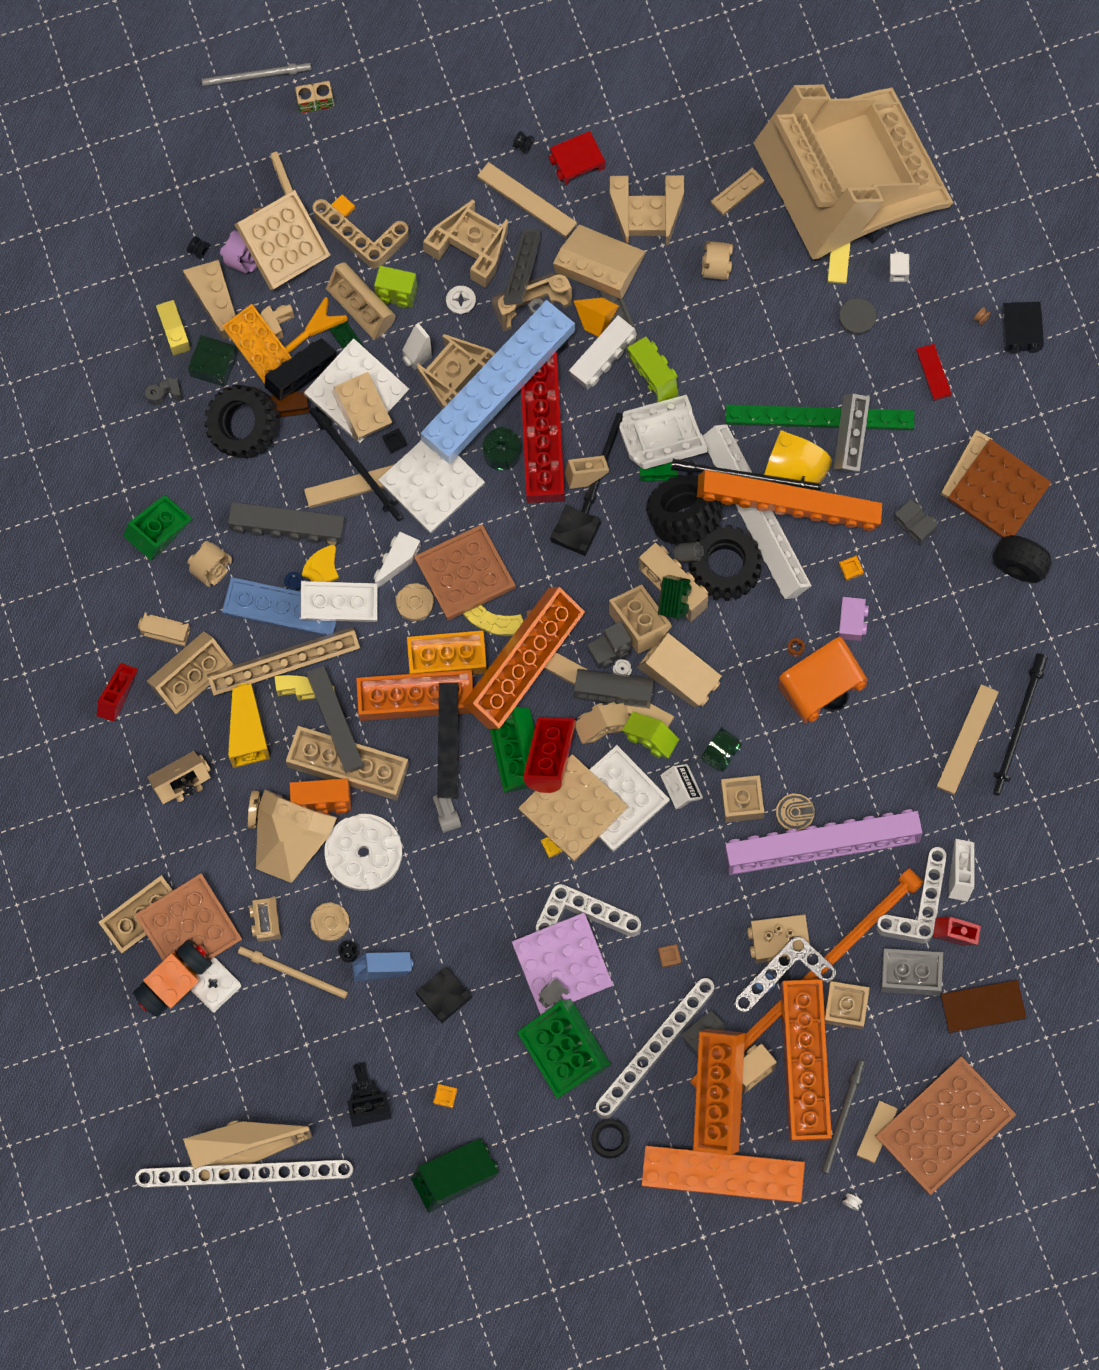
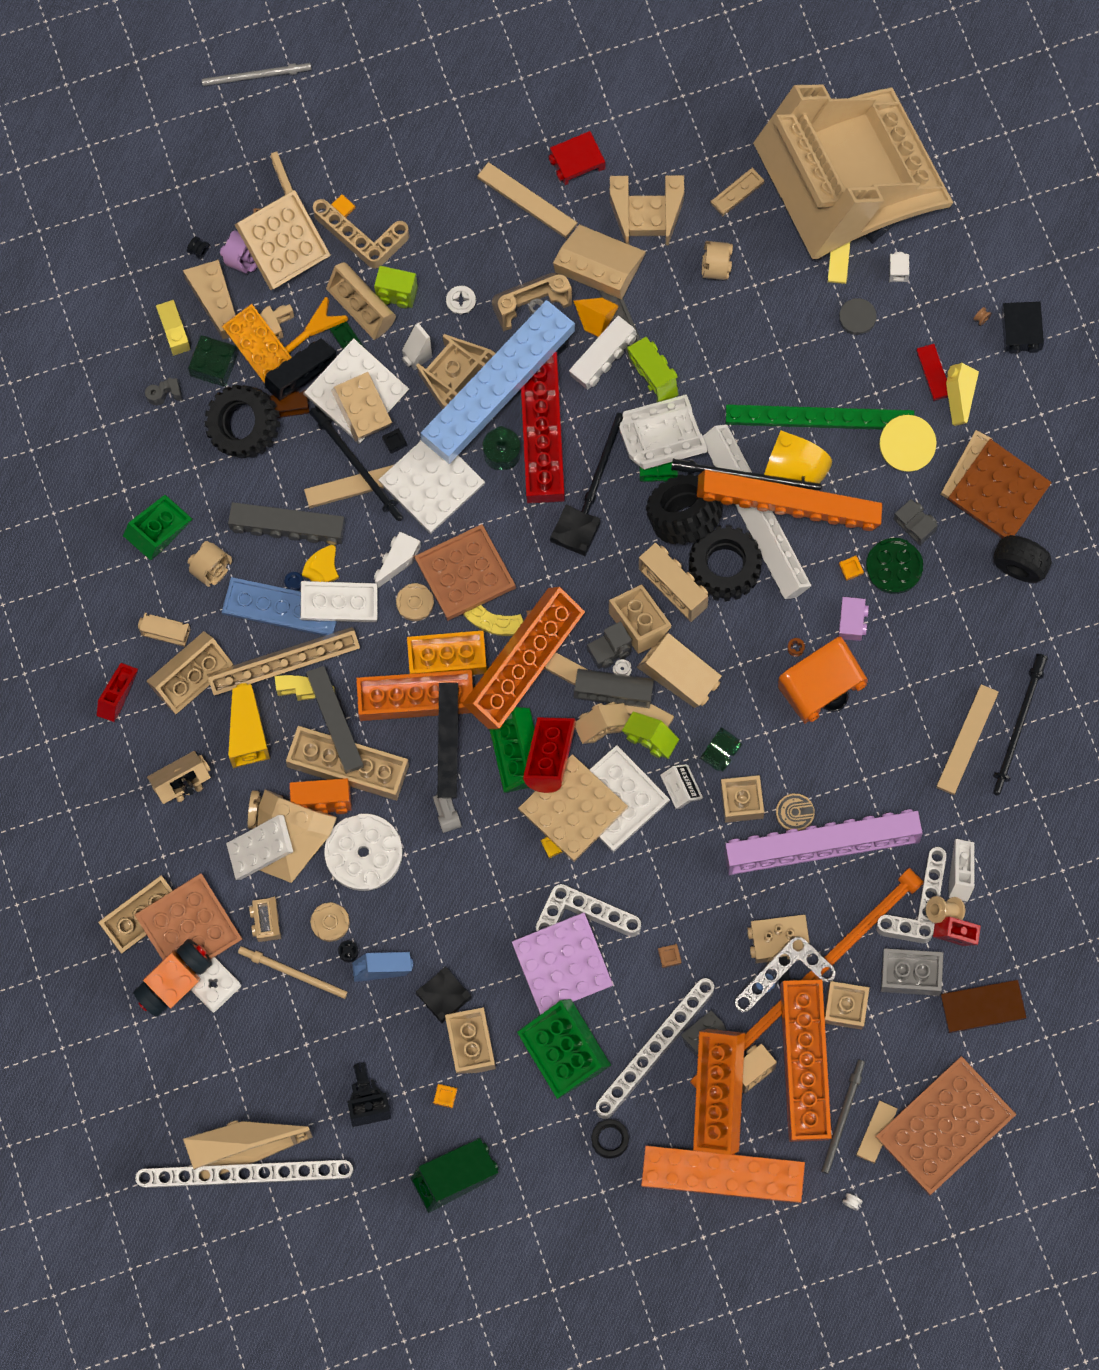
piece [295,81,335,113] -> none
tan wedge [423,200,508,288] -> none
dark grey tile [503,229,542,304] -> none
black wheel [513,131,534,154] -> none
dark grey brick [538,978,569,1008] -> none
tan slope [565,456,609,489] -> none
dark green brick [658,575,692,619] -> none
dark grey brick [674,542,704,562] -> none
light grey brick [833,394,870,473] -> none
none -> white plate [226,815,293,880]
none -> tan slope [445,1007,496,1073]
none -> dark green tile [866,538,923,594]
none -> light yellow tile [879,415,936,472]
none -> tan hose [926,896,965,923]
none -> light yellow slope [946,363,979,426]

